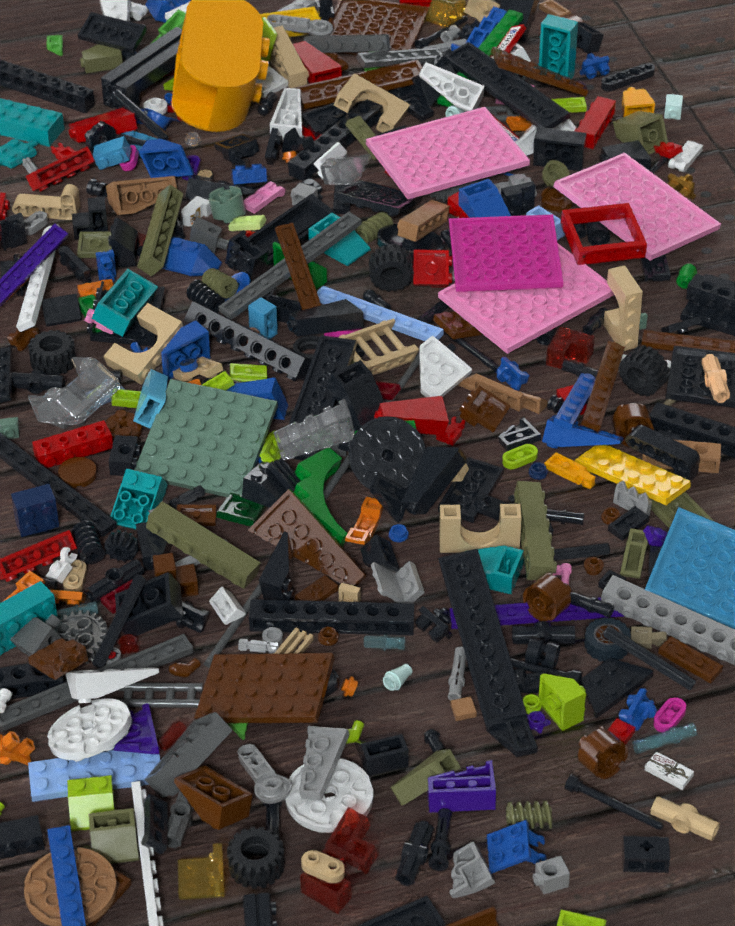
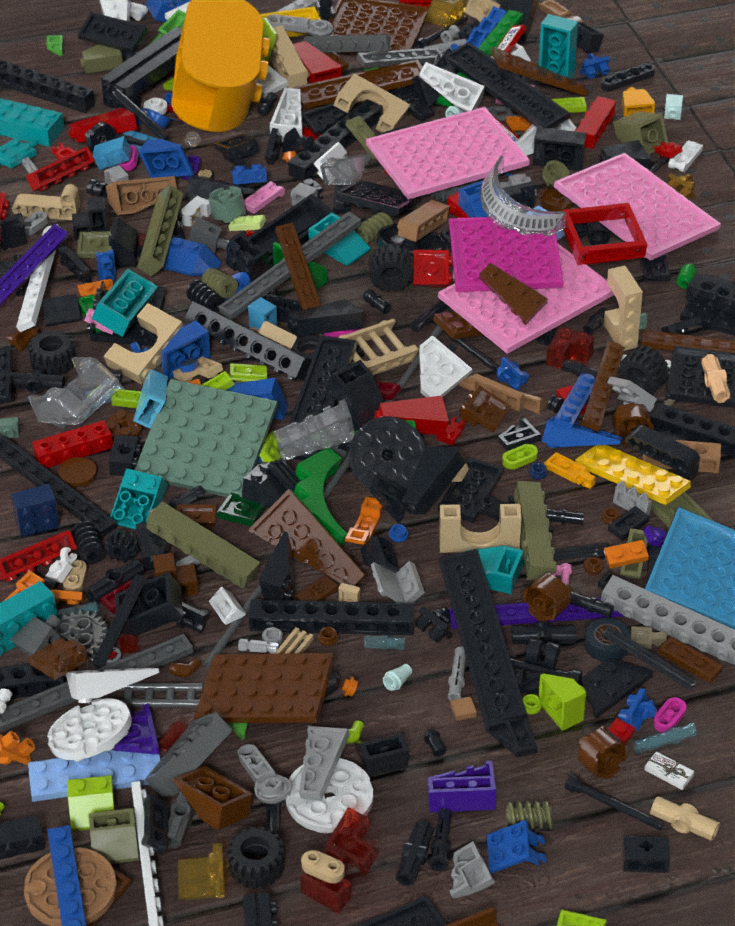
light blue plate [317,286,443,341] -> none
olive slope [390,749,461,806] -> none
dark purple plate [526,711,551,734] -> none
light grey brick [533,856,570,894] -> none
none -> light grey brick [104,165,129,184]
none -> tan slope [258,321,297,349]
none -> reddish brown wing [479,263,548,326]
none -> windscreen [480,155,566,236]
none -> orange plate [604,540,649,569]
none -> light grey plate [607,376,657,412]

